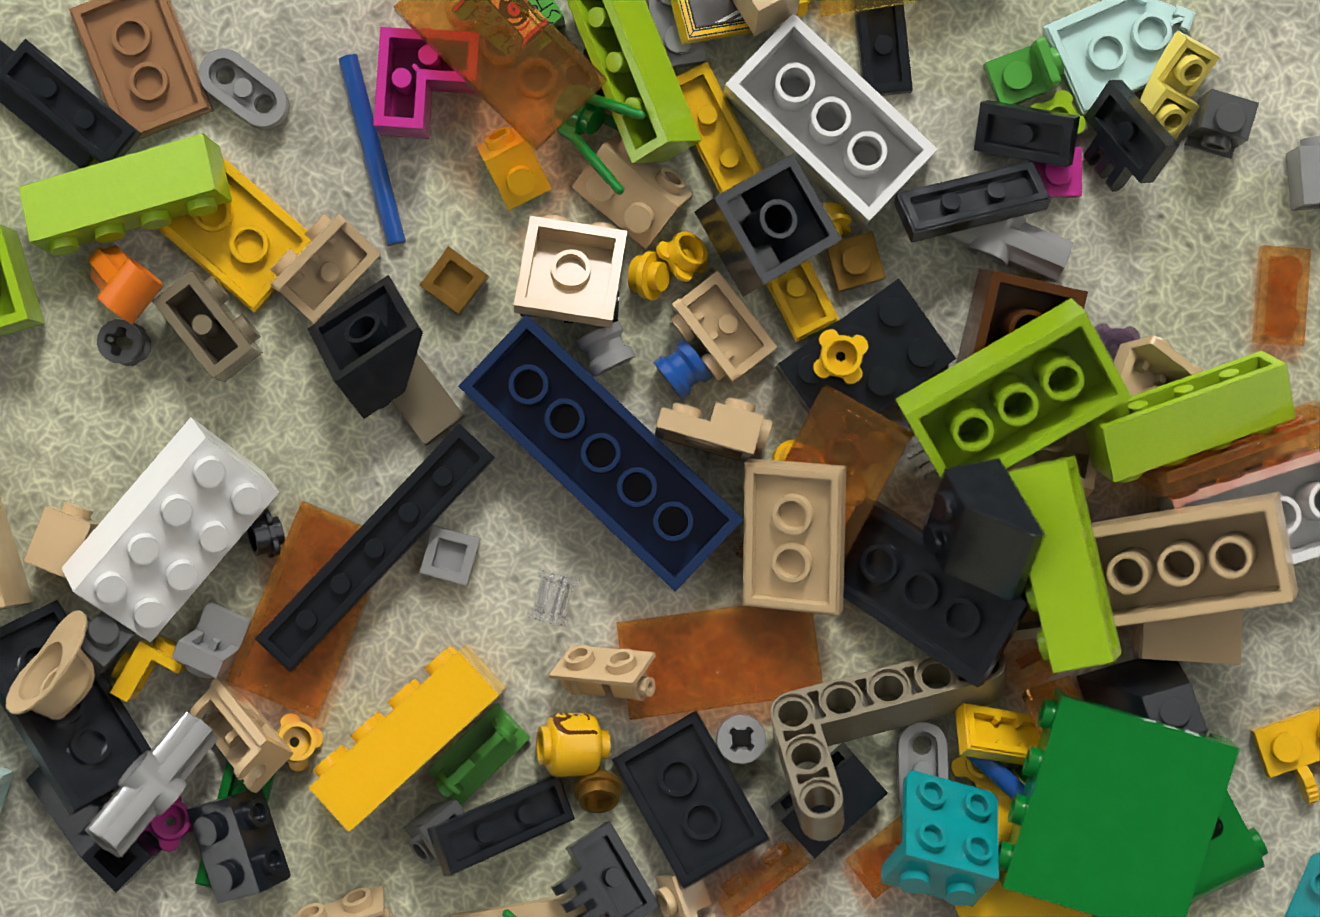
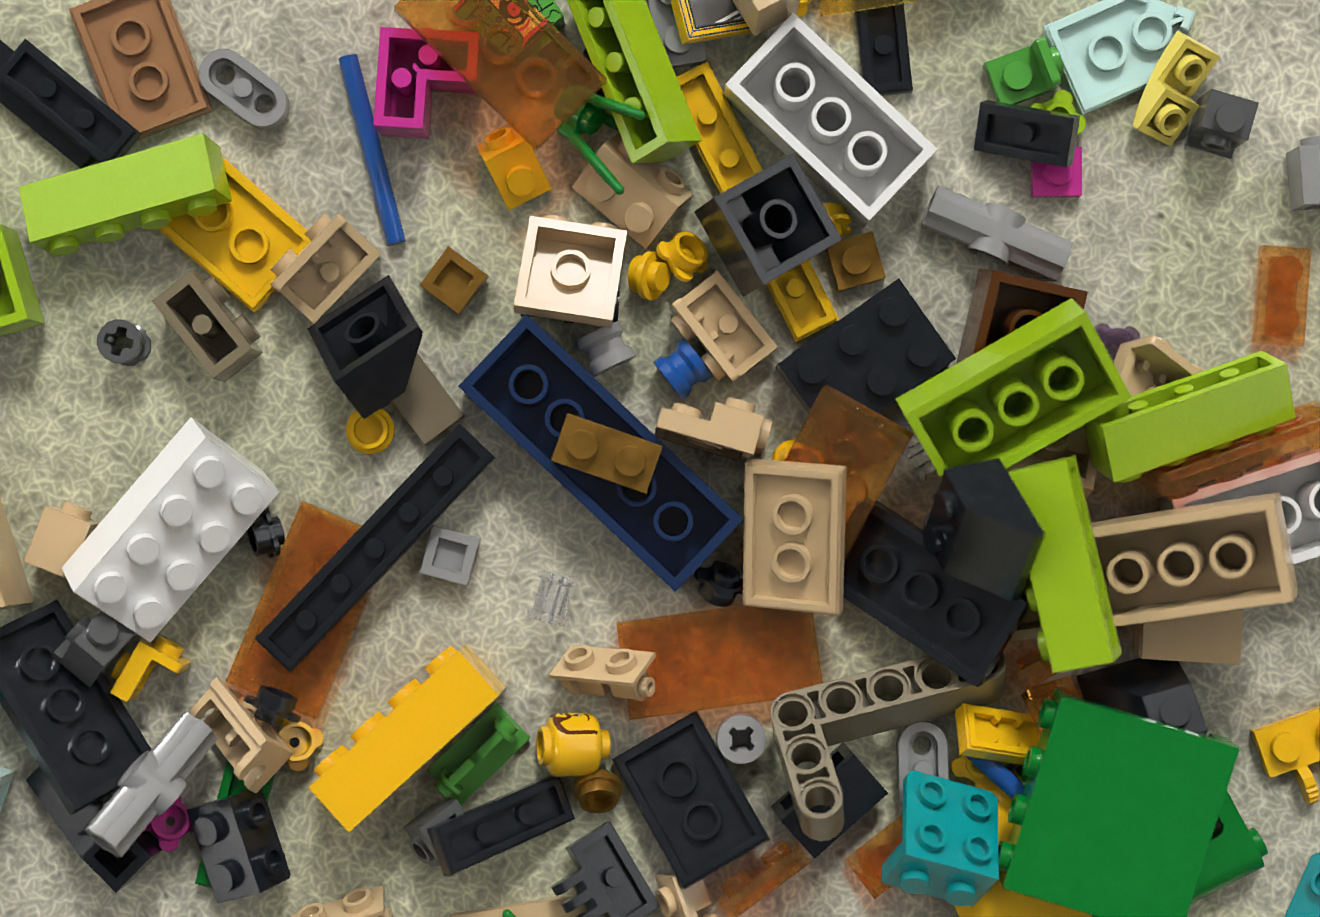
tan piece [6,610,95,720] -> none
orange piece [88,245,165,324] -> none
light grey bracket [172,603,252,678] -> none
yellow plate [813,329,868,384] -> none
black tile [893,161,1051,243] -> none
black hinge [1083,80,1180,192] -> none
none -> black plate [244,685,301,726]
none -> yellow plate [346,409,395,454]
none -> pearl gold plate [551,413,663,494]
none -> black plate [694,560,743,607]

